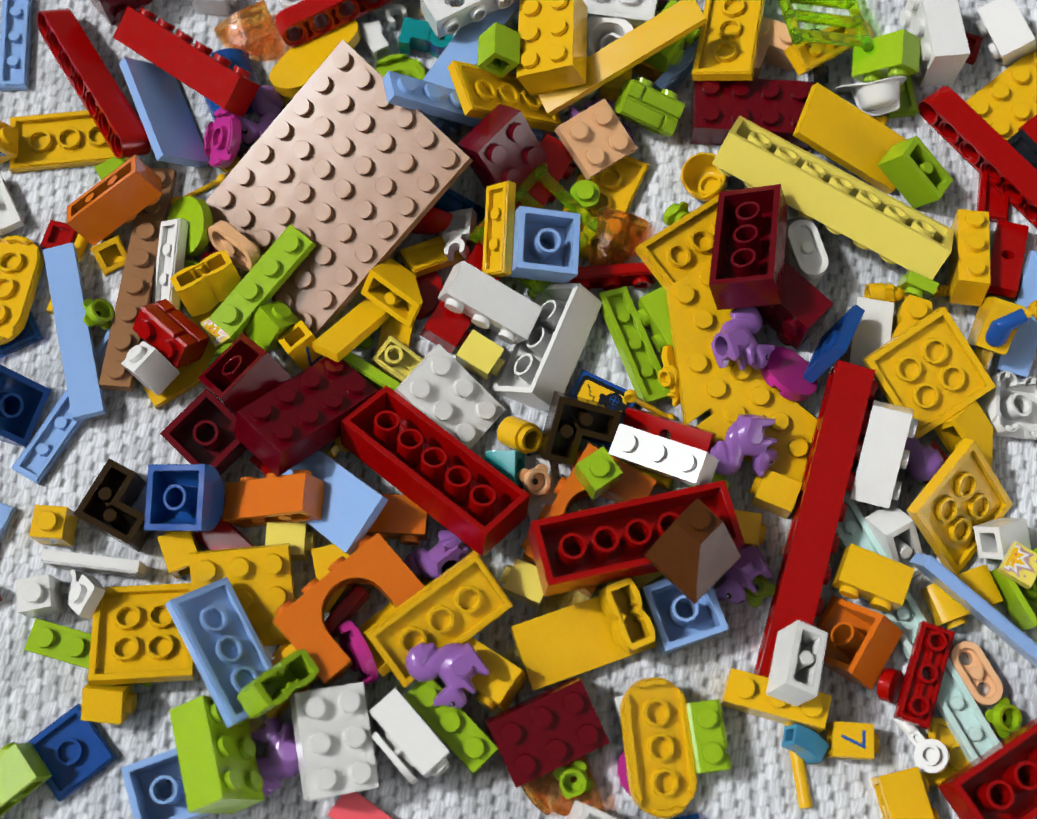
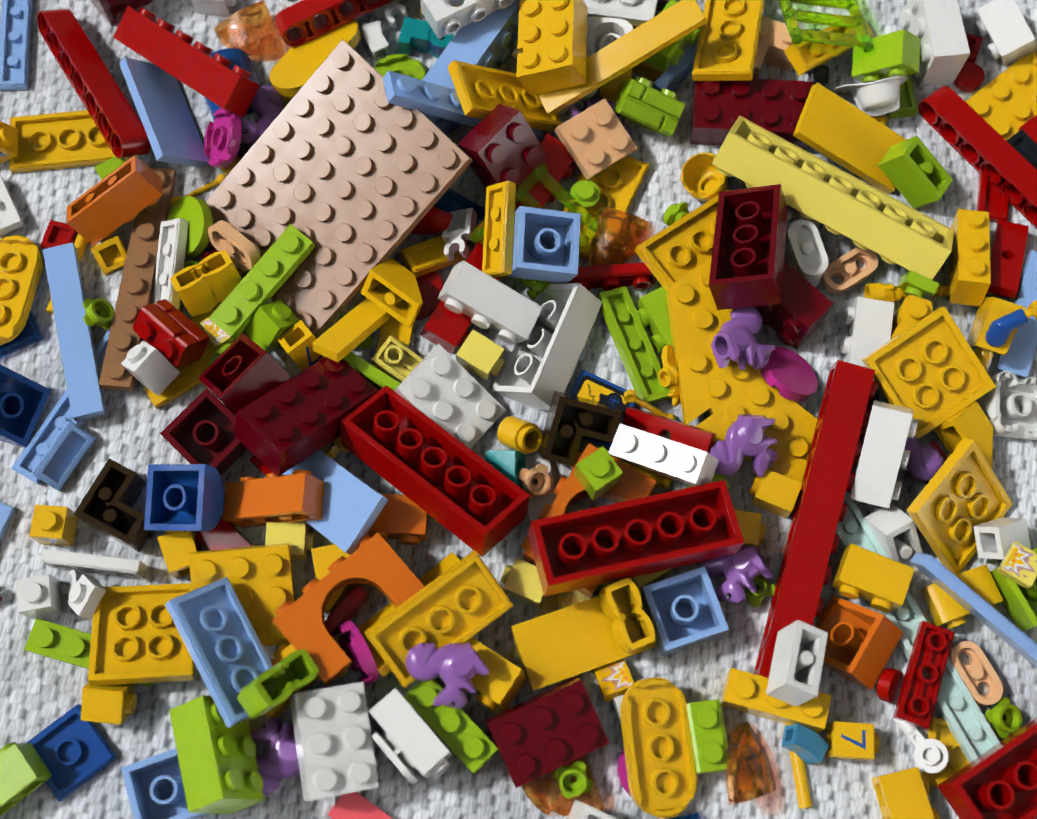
medium lavender animal [403,529,470,579] -> none
lime brick [477,22,520,78] -> none
reddish brown slope [644,498,741,605] -> none
blue tile [803,305,865,384] -> none
none -> light blue tile [31,421,97,492]
none -> tile [593,659,634,702]
none -> clear orange brick [727,722,776,804]
none -> light nougat plate [821,247,878,295]
none -> red tile [954,62,985,93]

